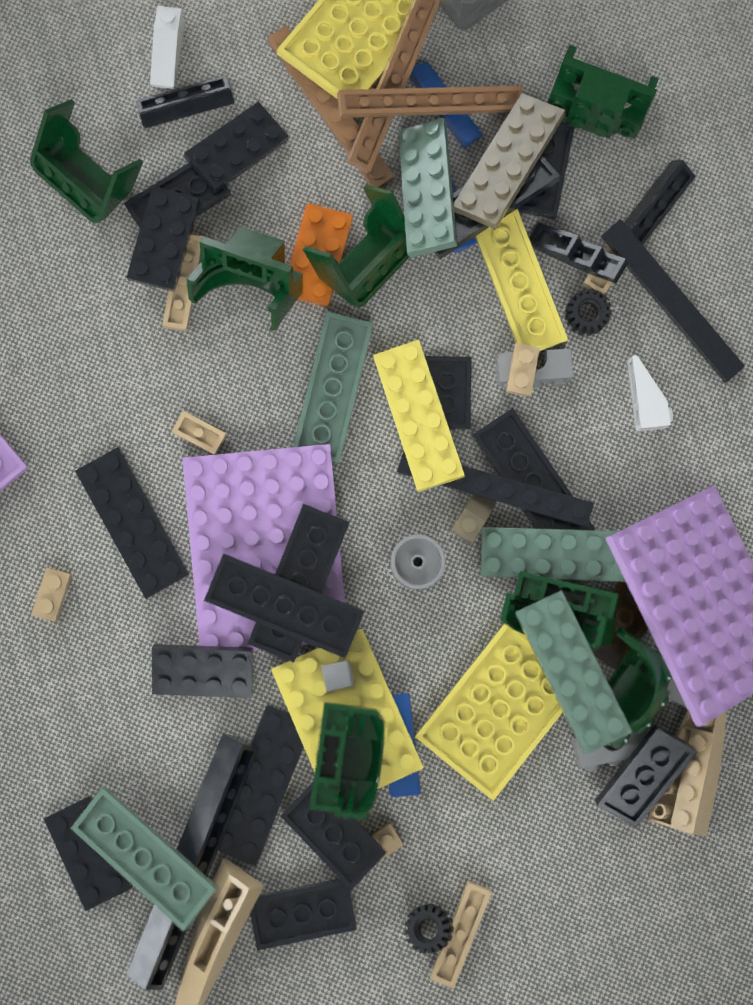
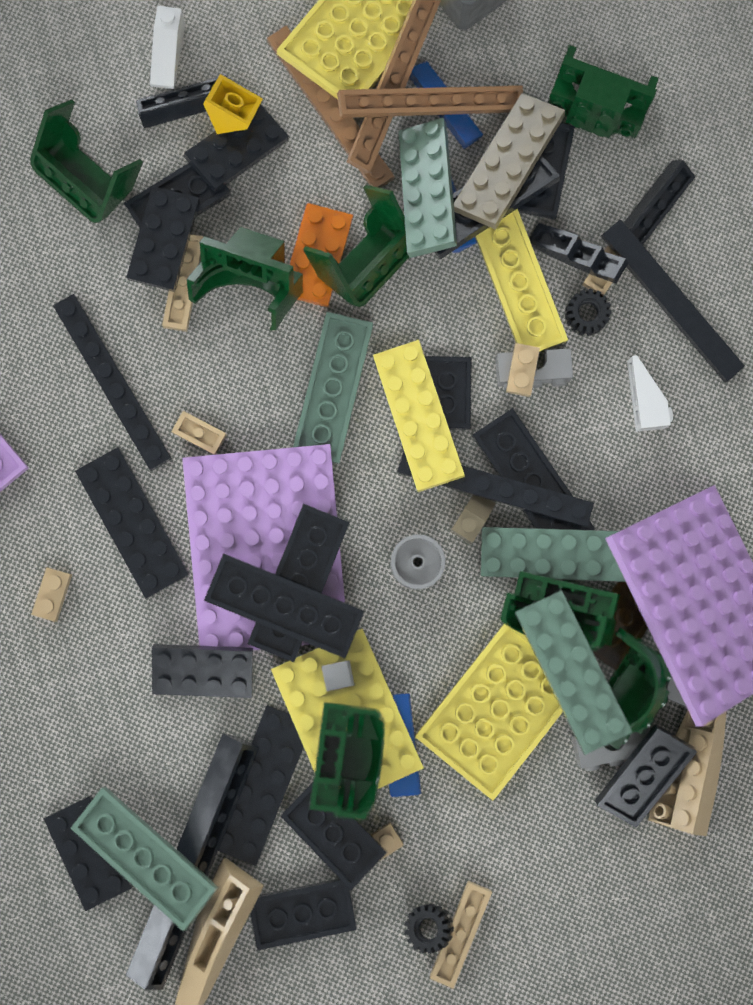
none -> black plate [53,294,172,471]
none -> yellow slope [203,74,263,134]

